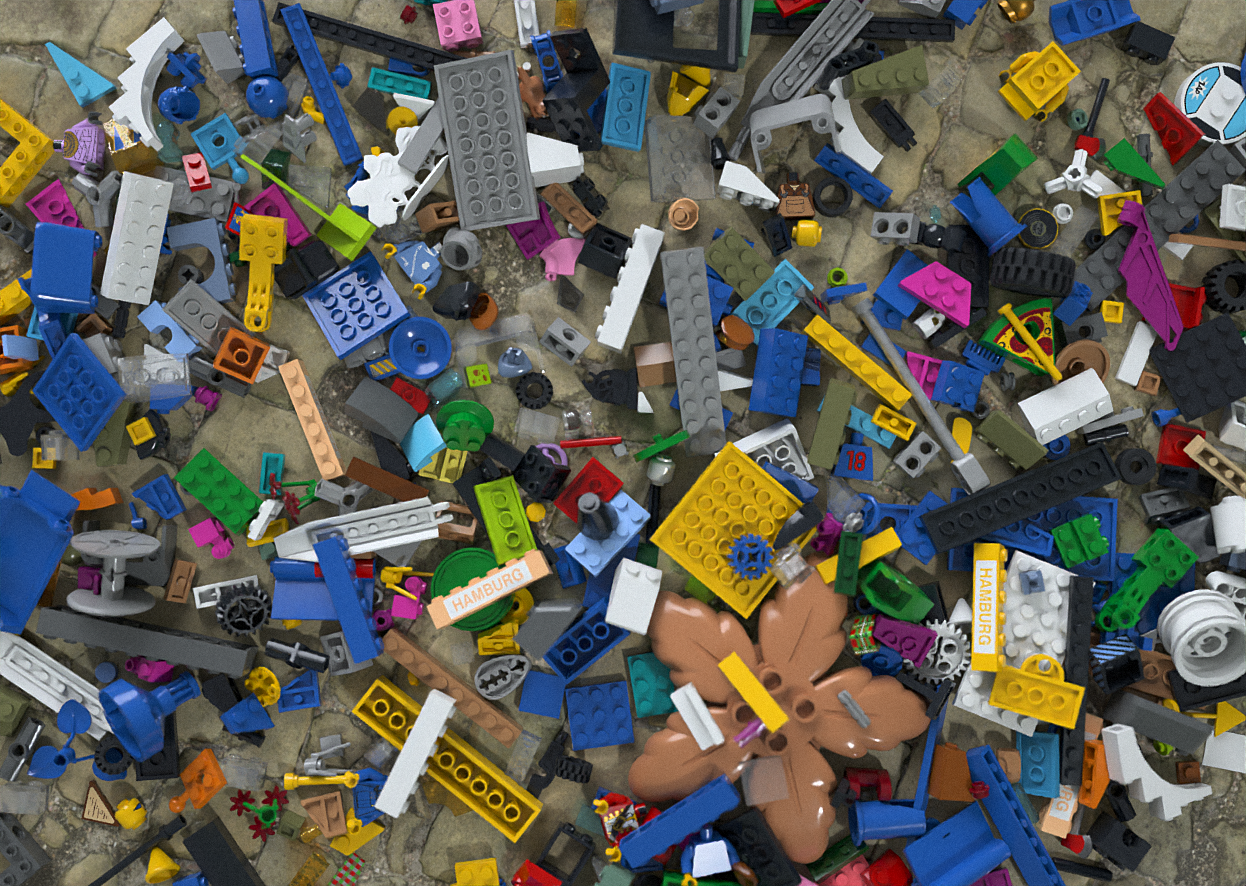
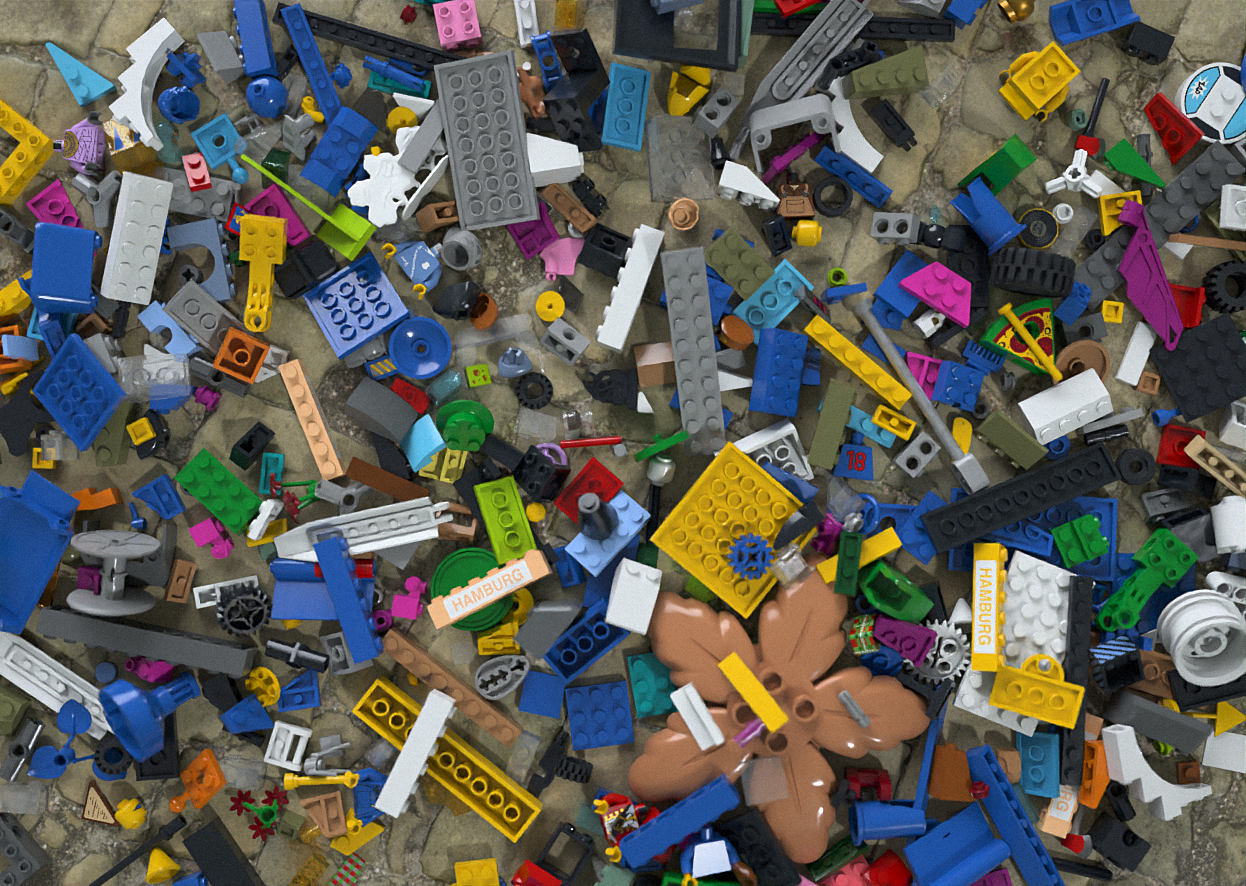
yellow plant [381,566,434,600] -> none
sand blue tile [1018,569,1045,595] -> none
none -> black arch [229,422,275,471]
none -> white plate [264,720,313,771]
none -> blue piece [300,106,378,198]
none -> blue pin [363,55,425,93]
none -> yellow piece [536,291,565,322]
none -> magenta wing [761,124,837,185]

